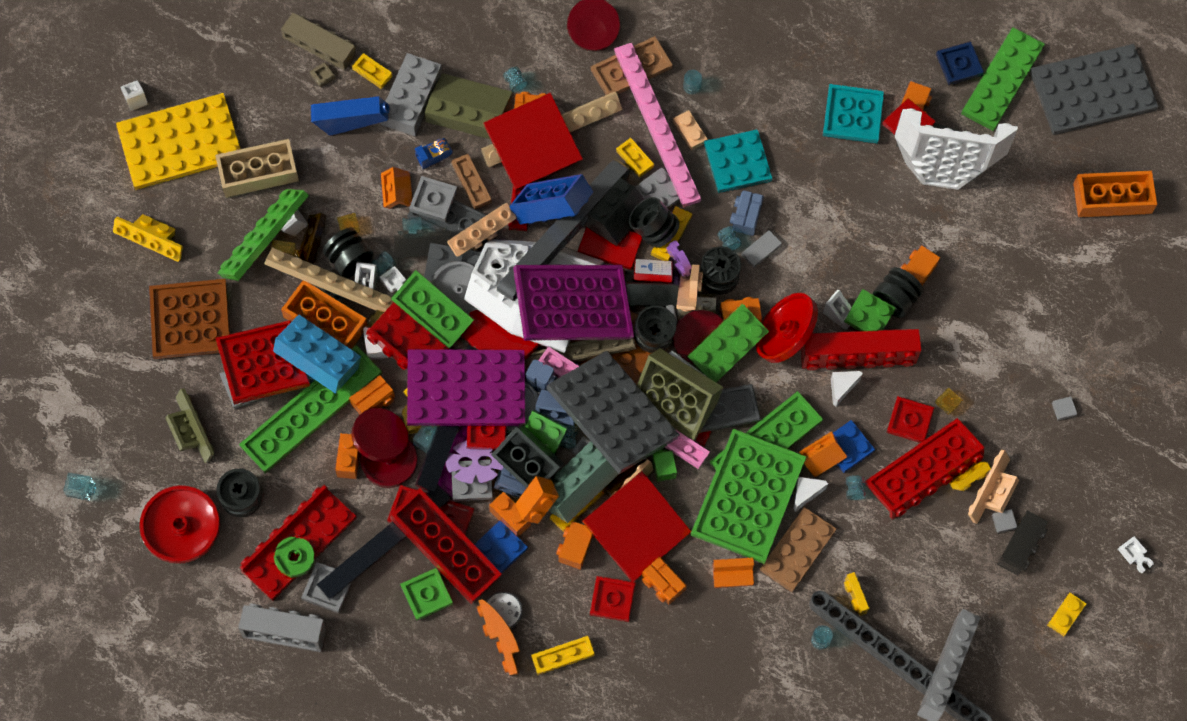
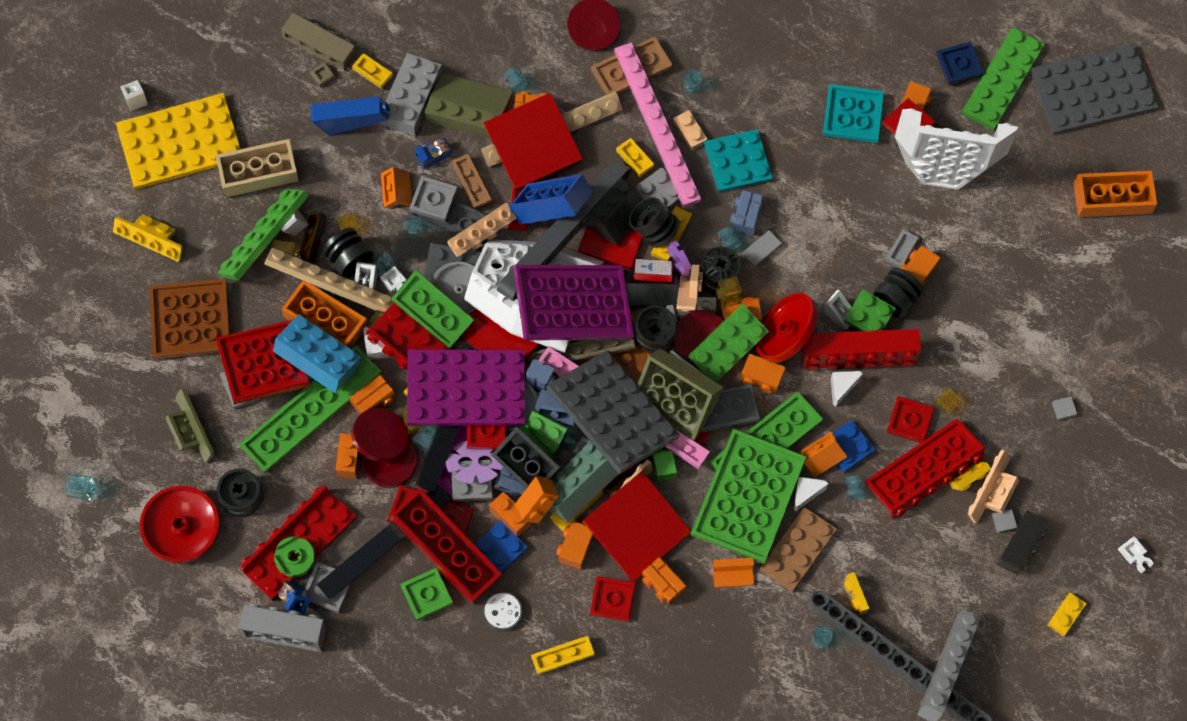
orange slope [477,599,520,676] -> none
none -> blue leg [278,580,312,614]
none -> clear yellow brick [715,276,742,308]
none -> orange brick [740,354,785,394]
none -> light grey tile [885,229,920,268]

